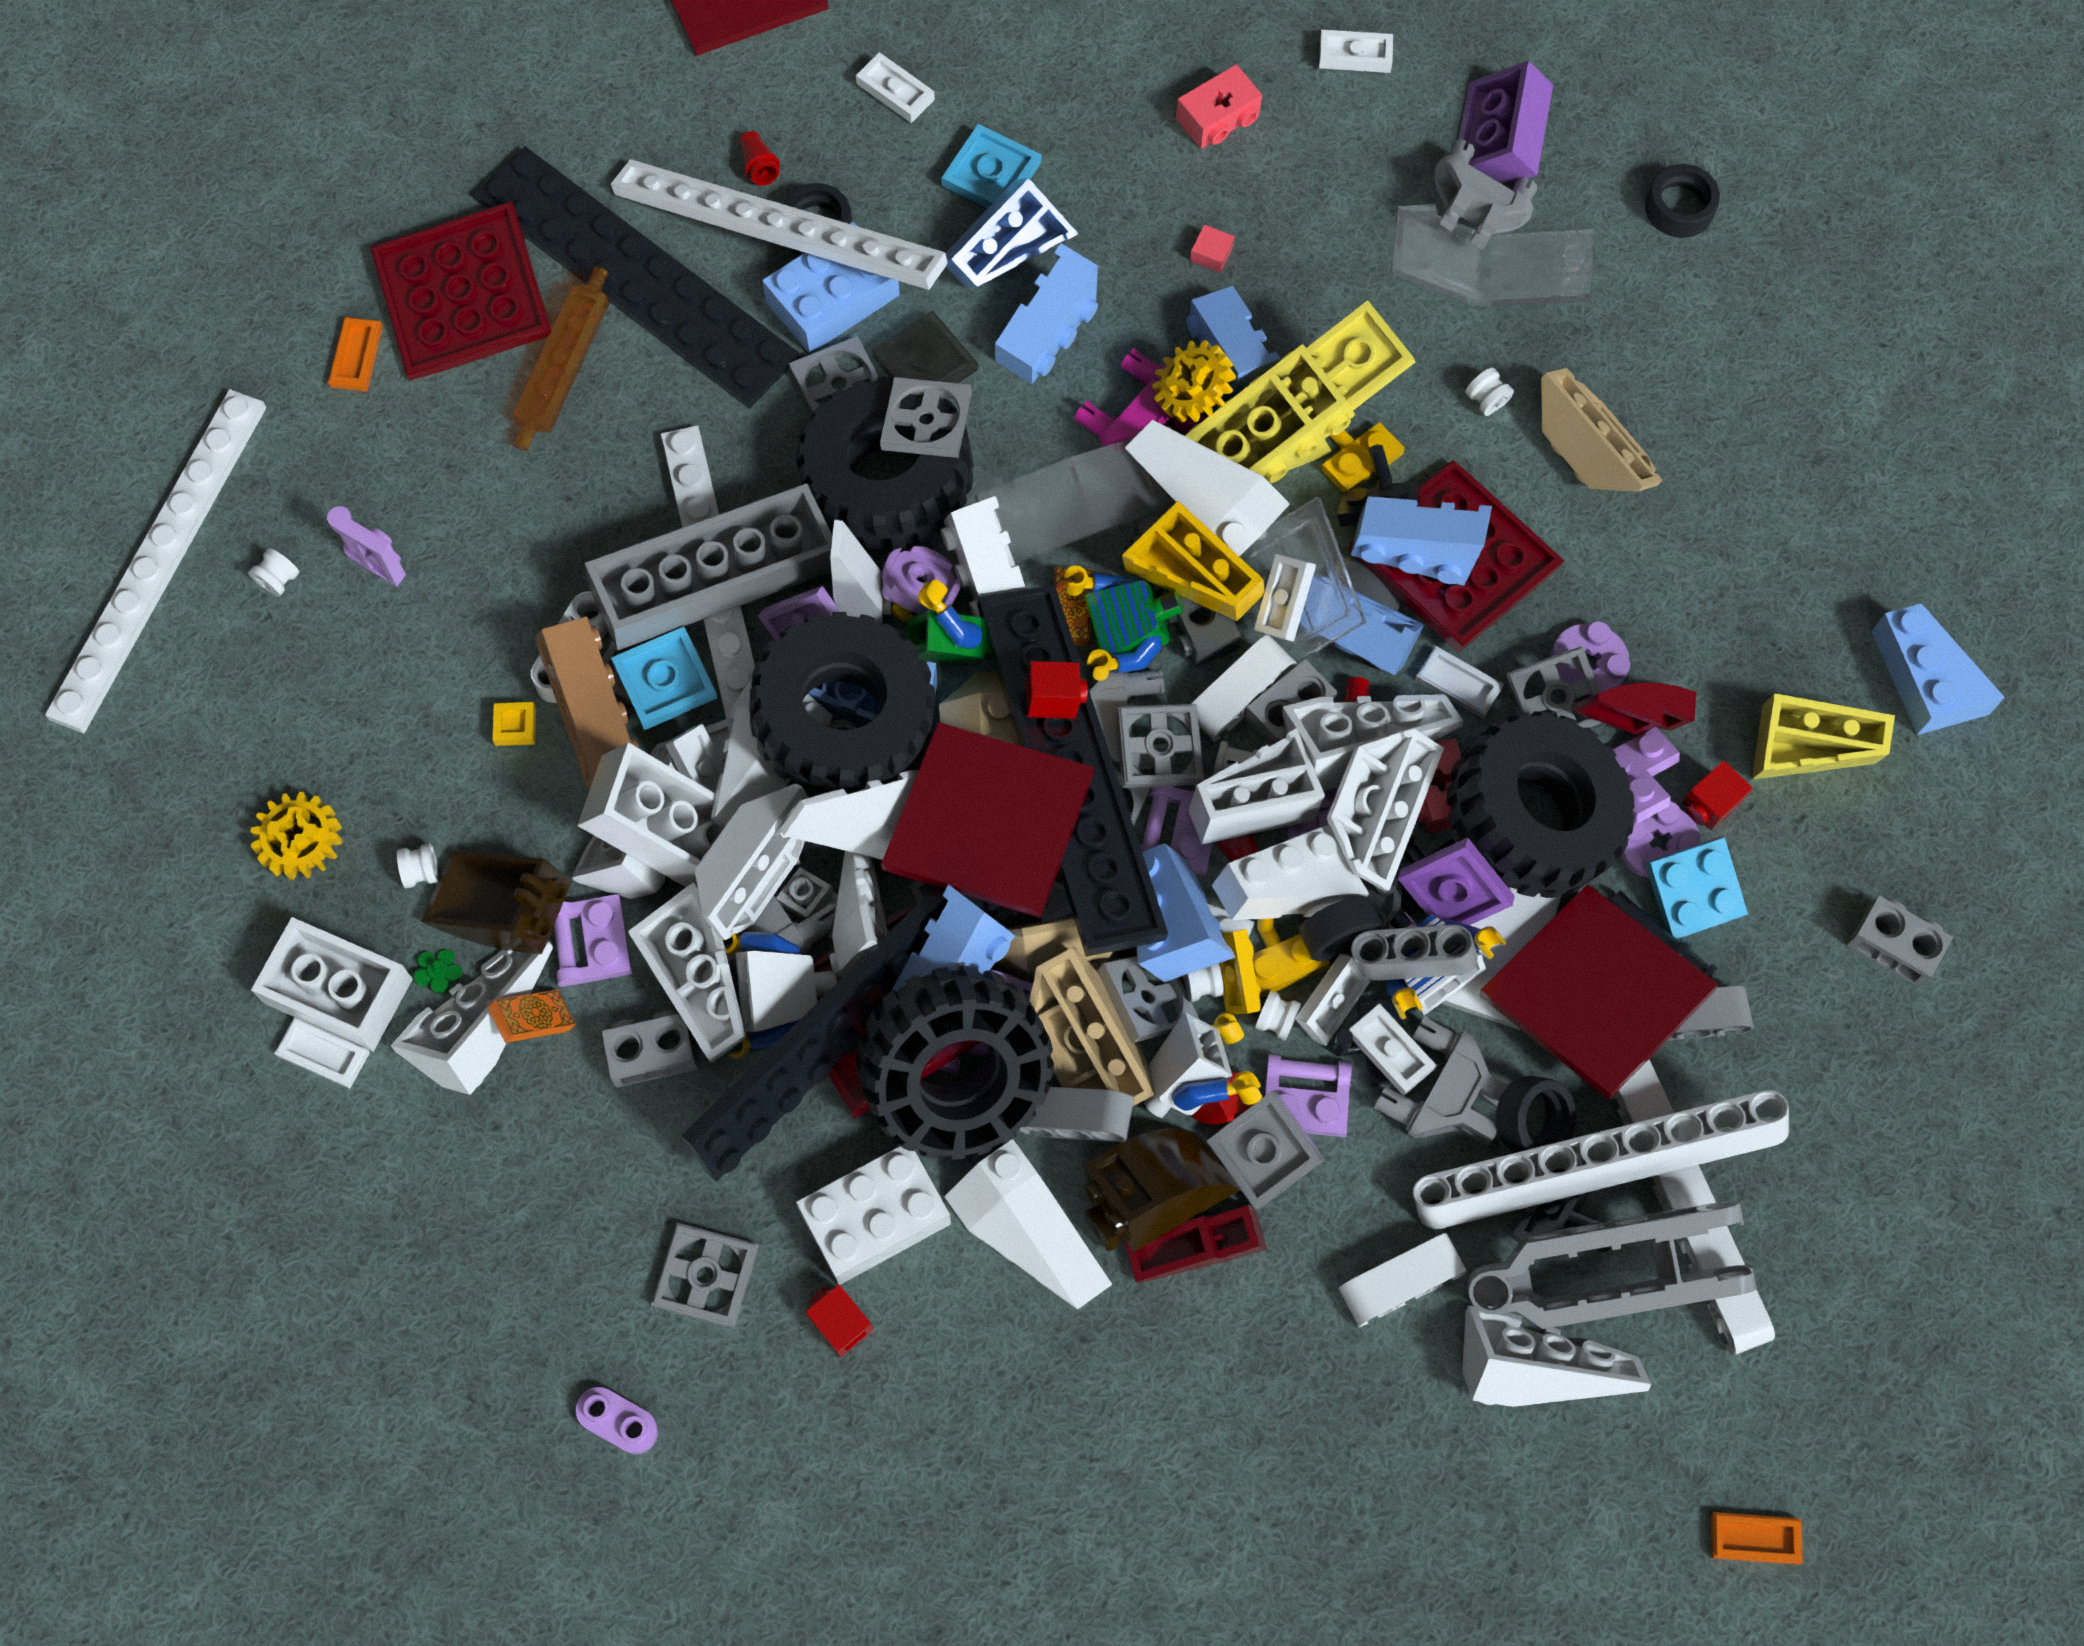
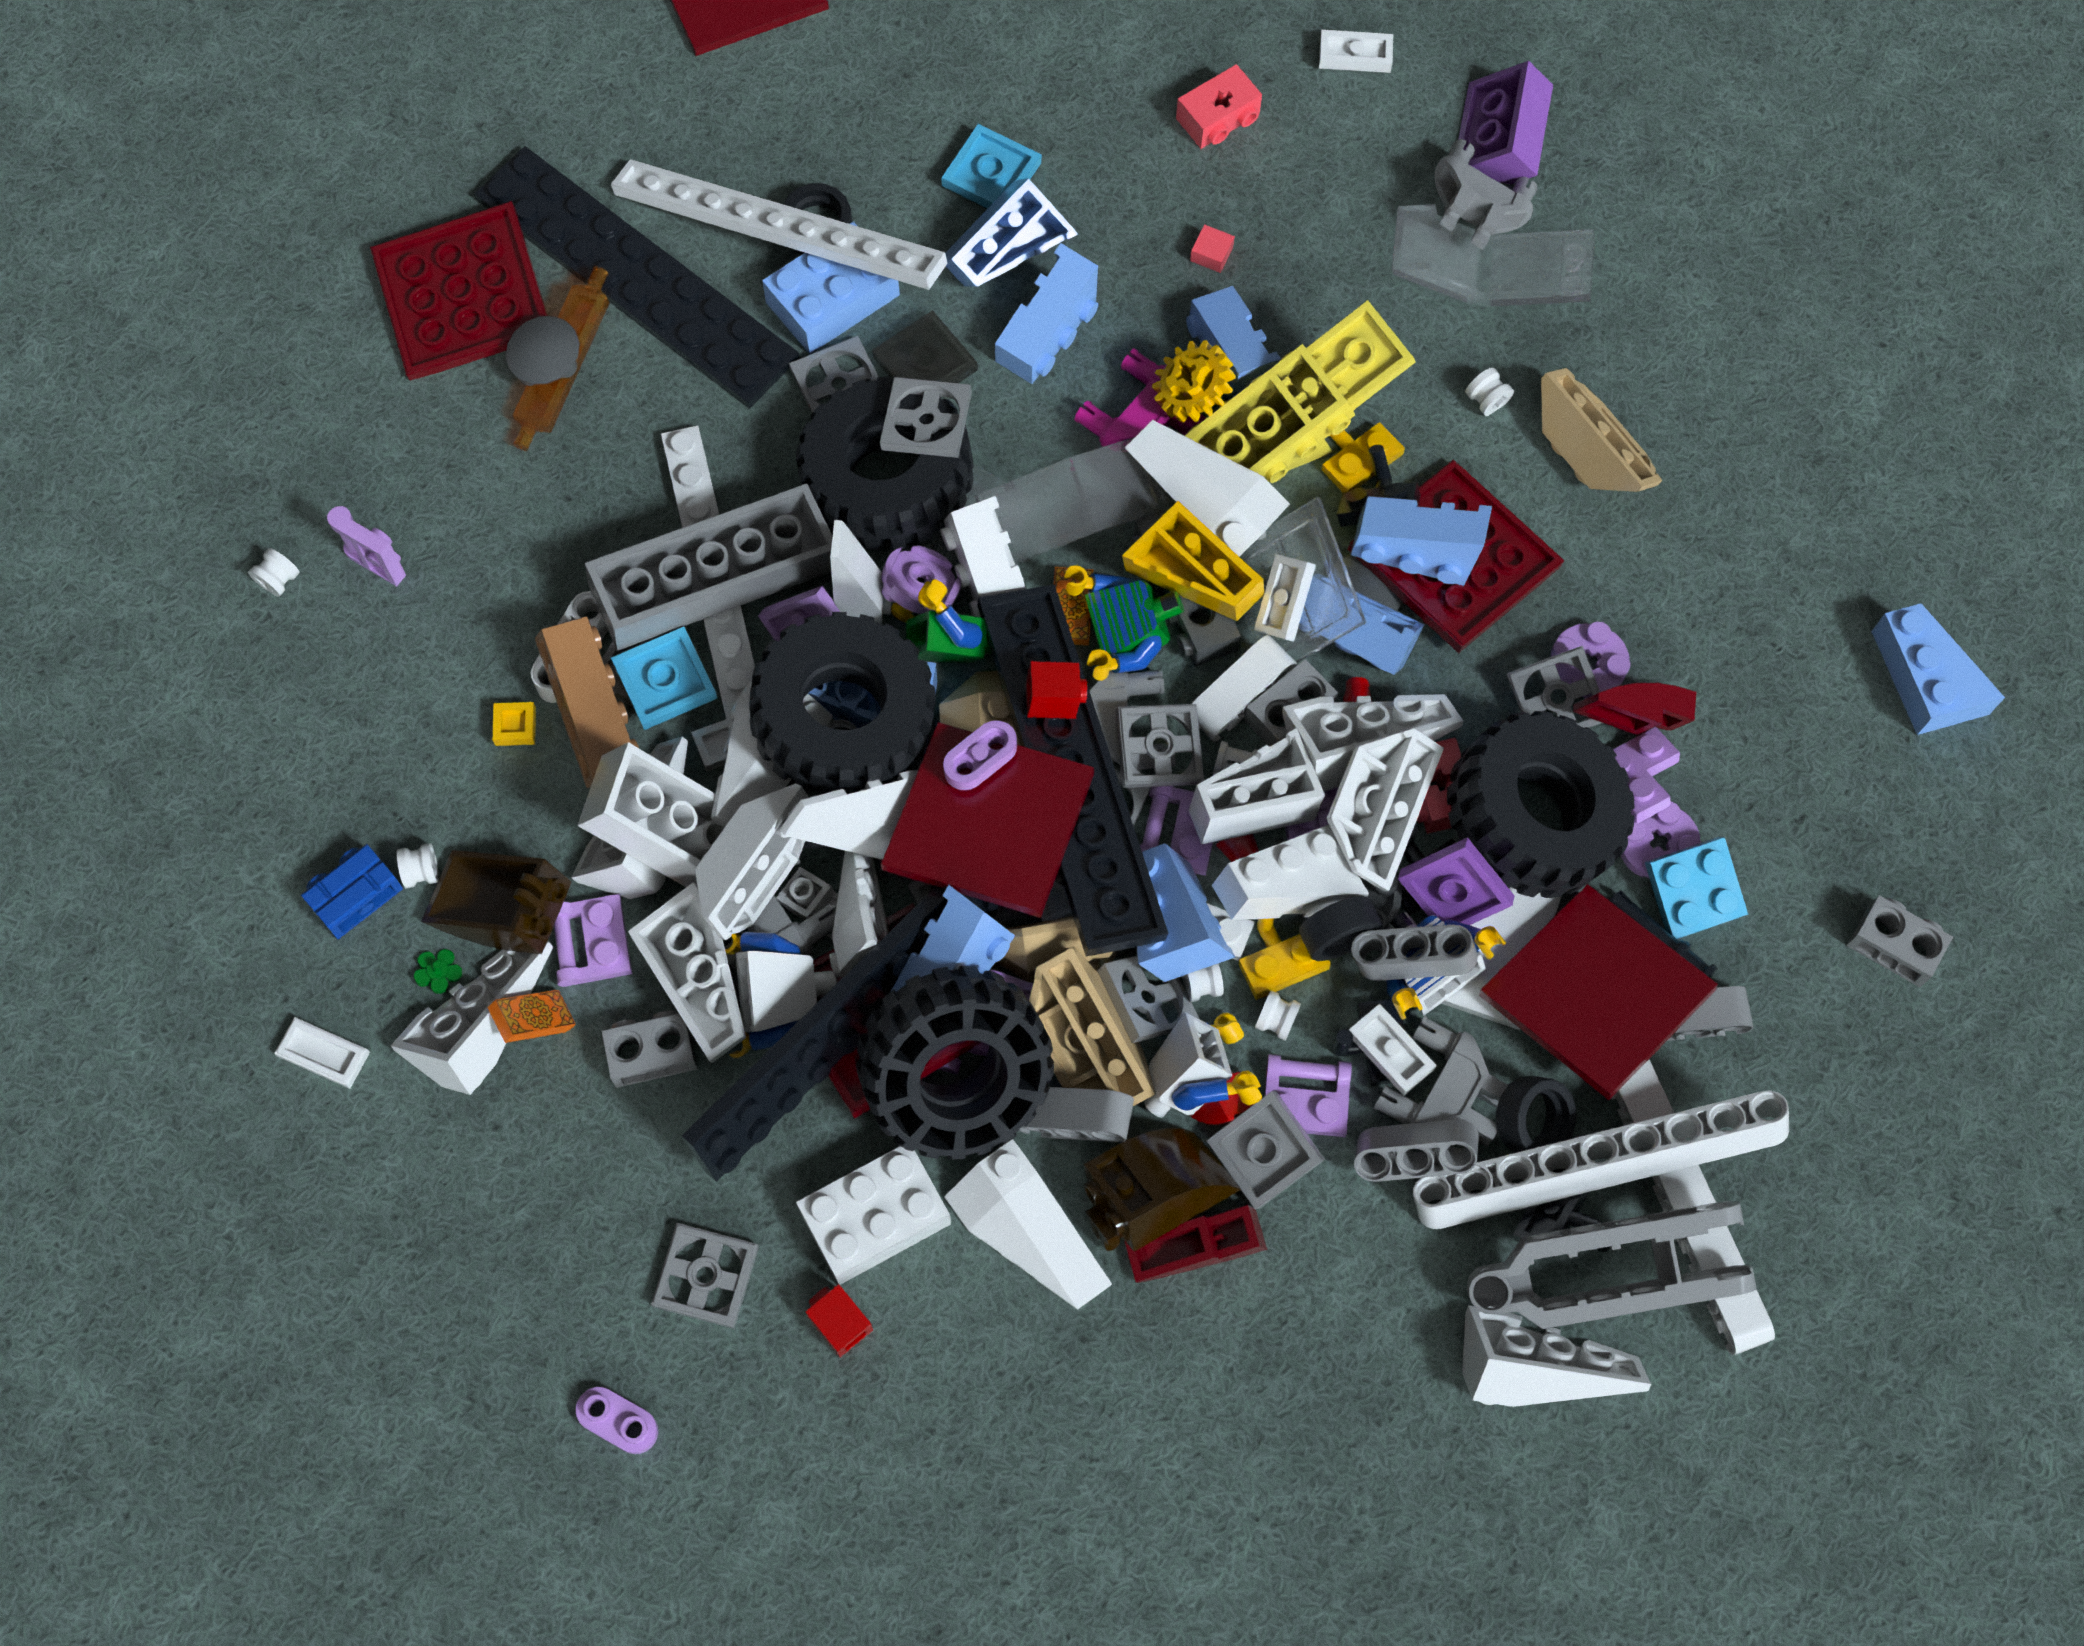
white plate [45,389,267,733] -> none
yellow gear [250,792,343,881] -> none
white brick [251,917,413,1052] -> none
orange tile [328,317,383,392] -> none
white plate [665,724,725,794] -> none
red cone [739,131,780,186] -> none
white plate [856,52,935,123] -> none
yellow plate [1218,929,1262,1014] -> none
white plate [1295,954,1370,1046] -> none
white beam [1338,1233,1467,1327] -> none
white tile [1415,646,1504,719] -> none
black tyre [1645,163,1720,238] -> none
red brick [1682,760,1753,831] -> none
orange tile [1710,1512,1803,1565] -> none
light yellow wedge [1752,693,1895,779] -> none
none -> blue brick [301,844,403,940]
none -> dark grey dish [506,316,580,386]
none -> lavender plate [943,721,1017,790]
none -> light grey beam [1354,1119,1479,1182]

